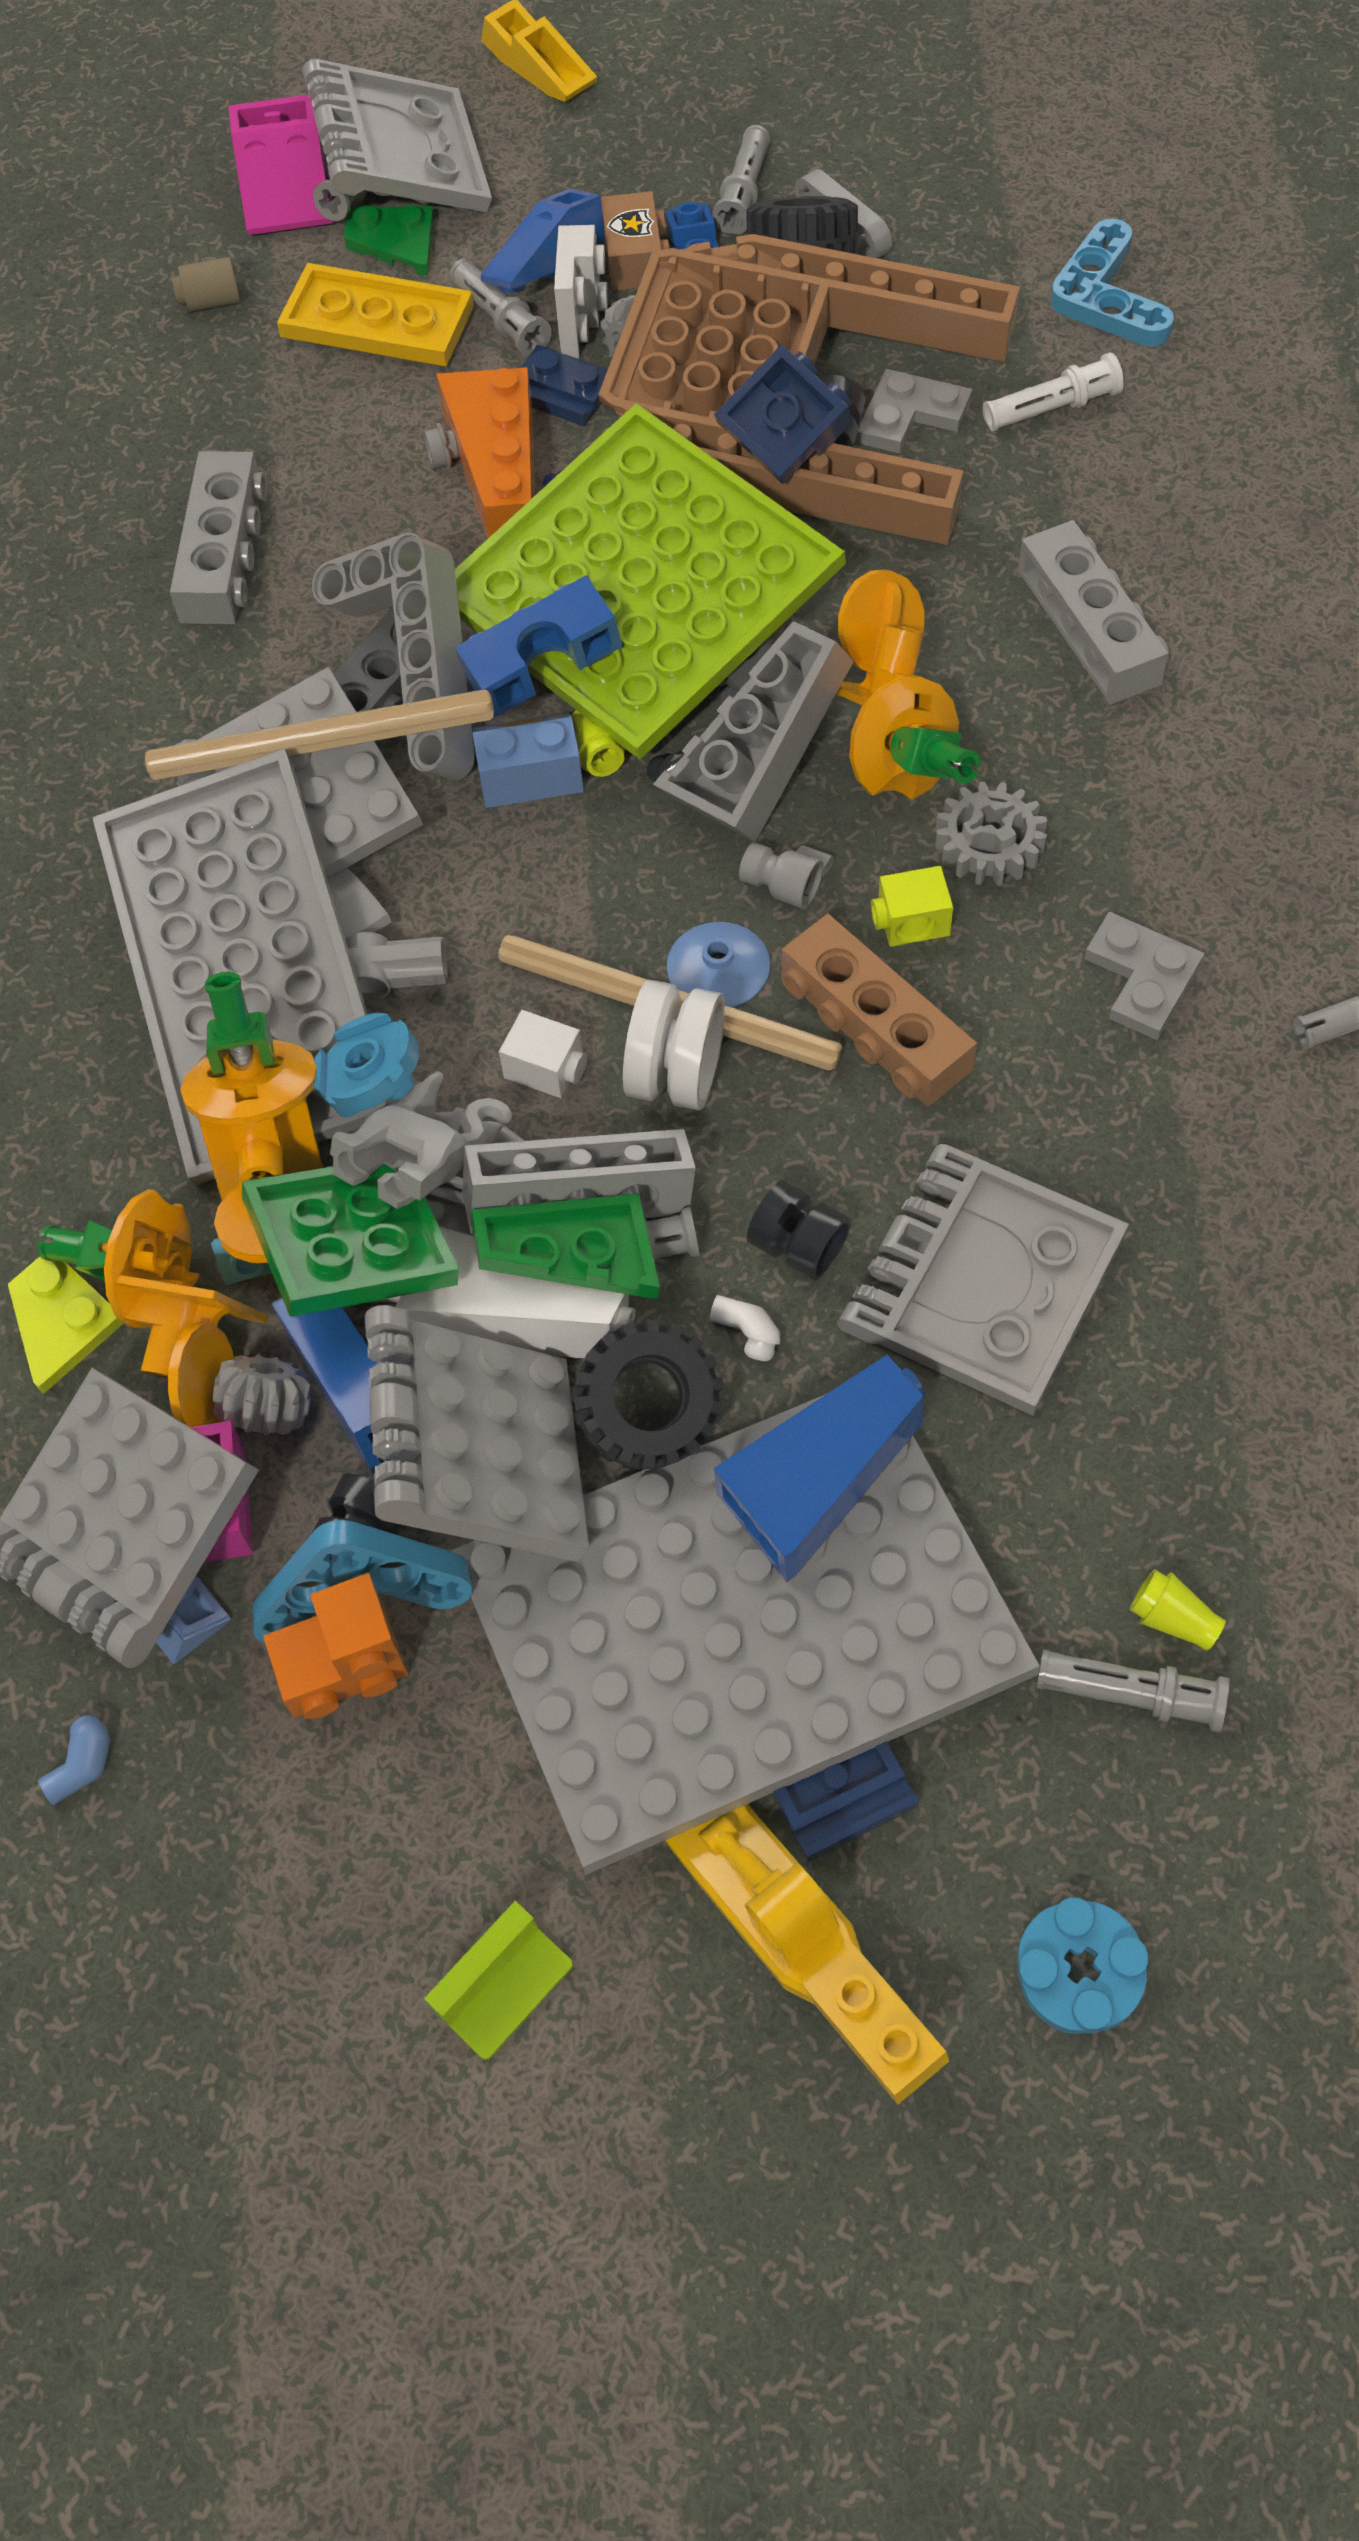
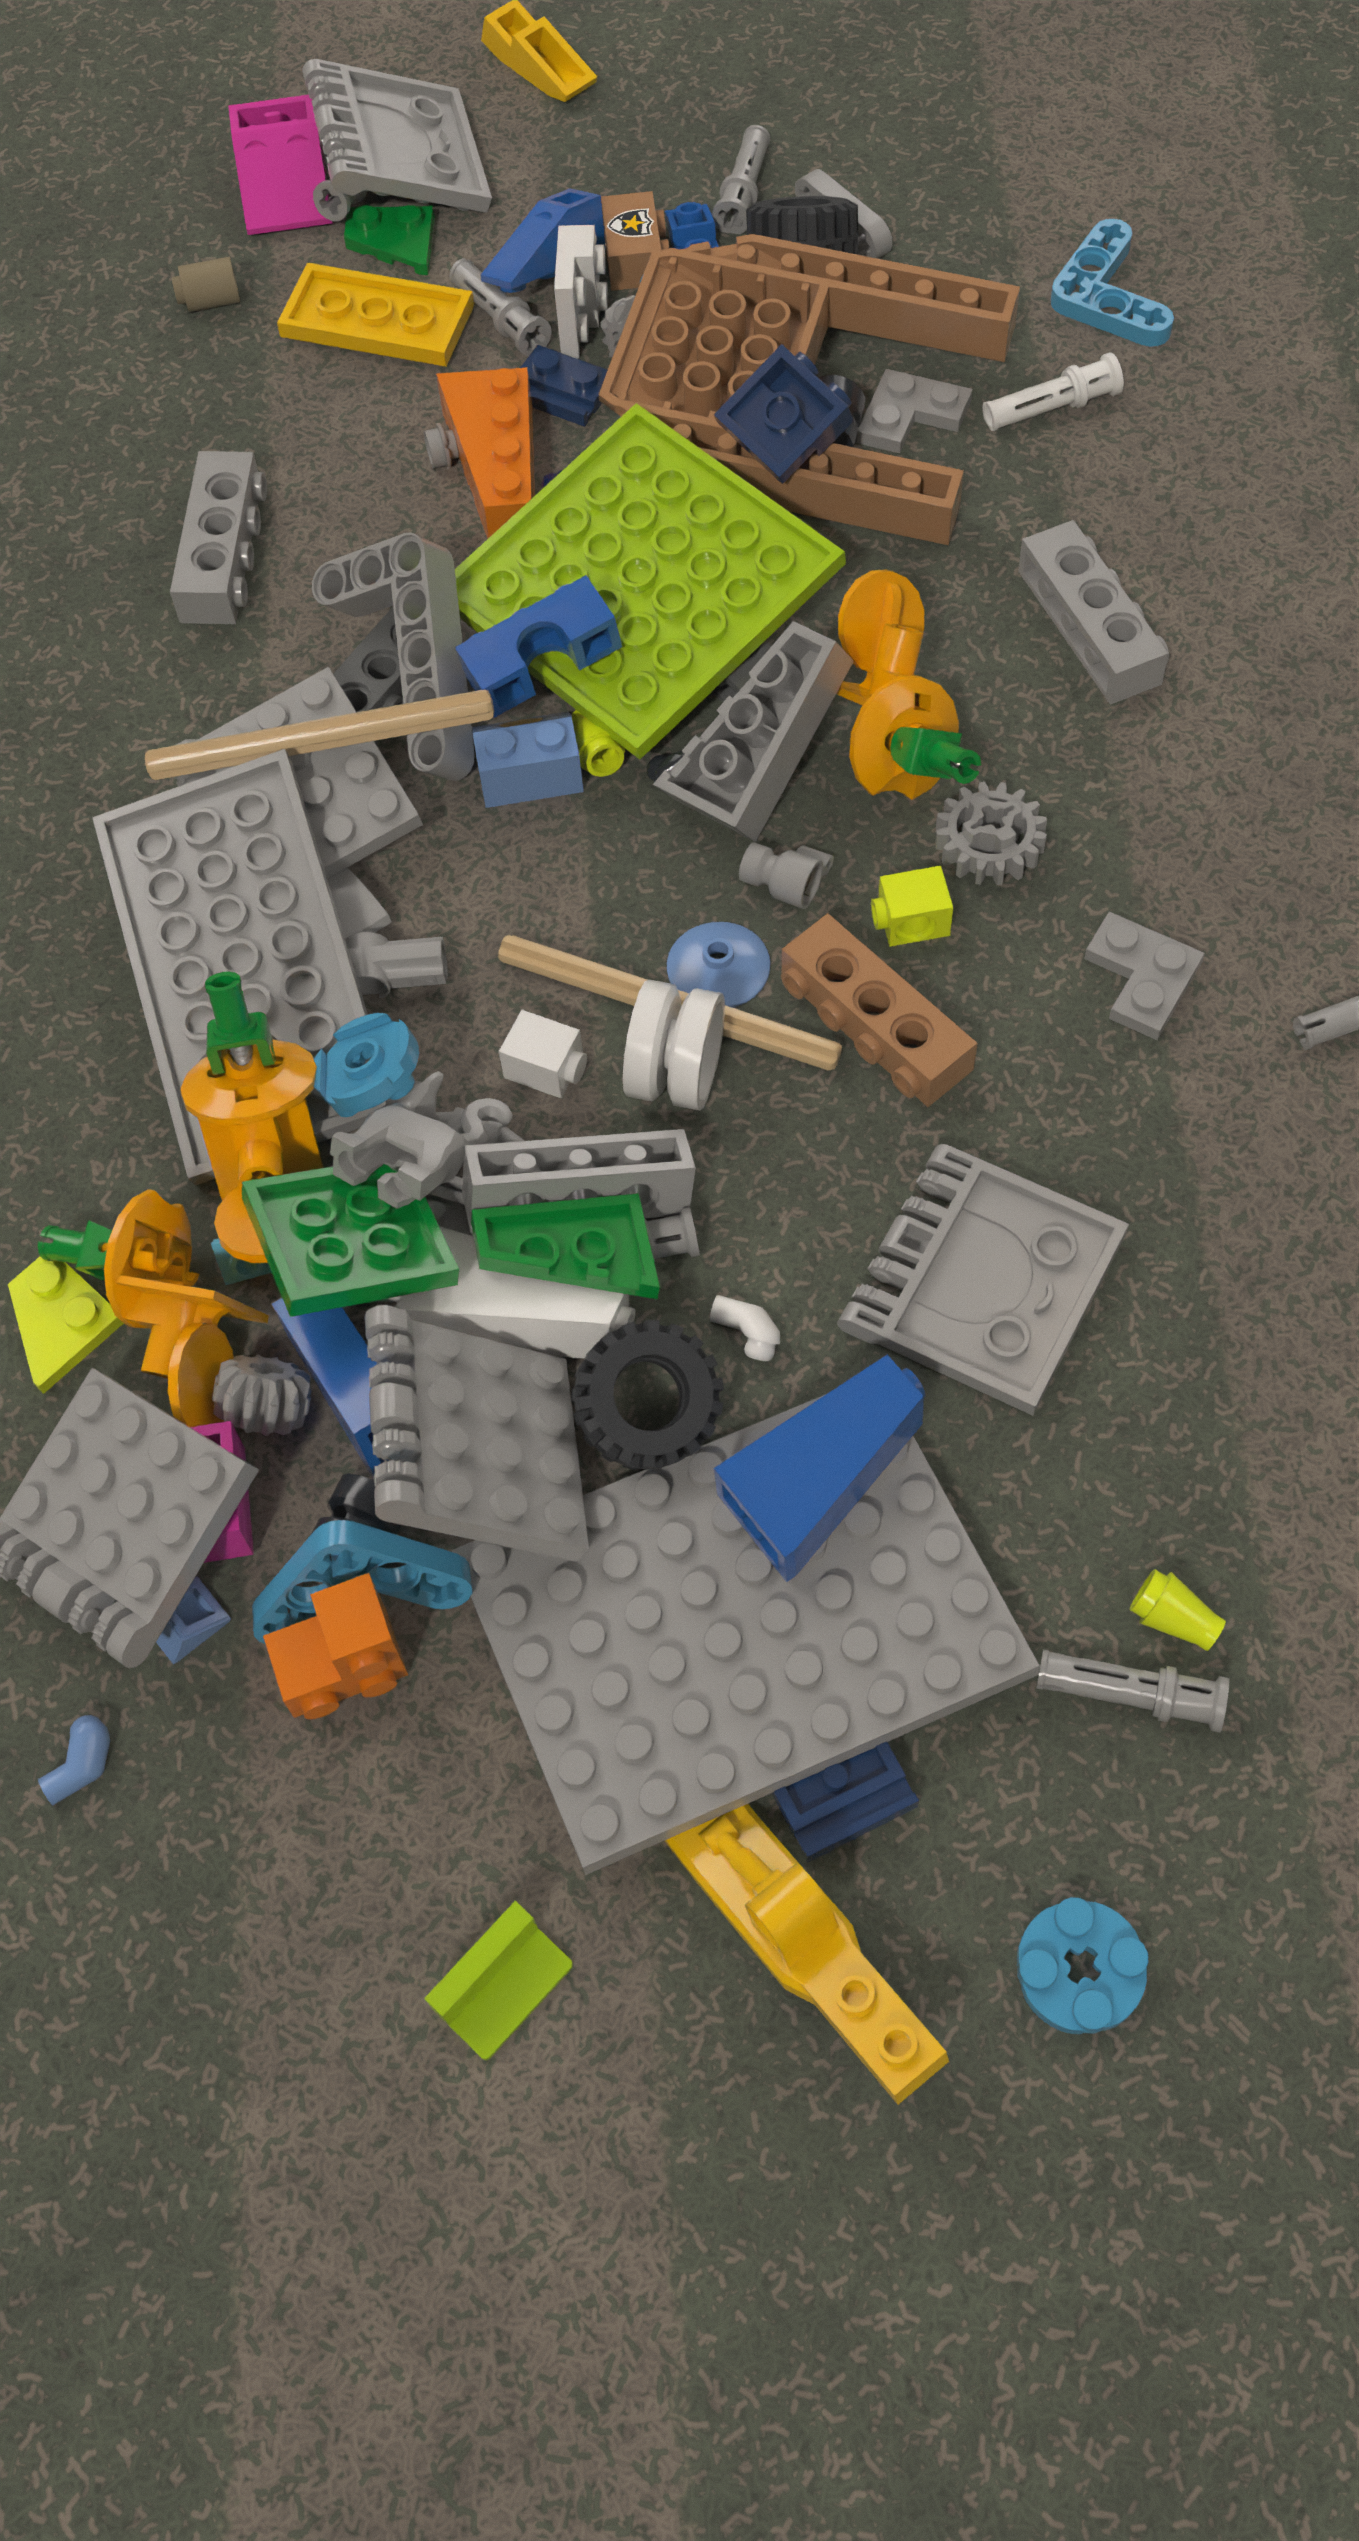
black wheel [746,1180,851,1281] -> none

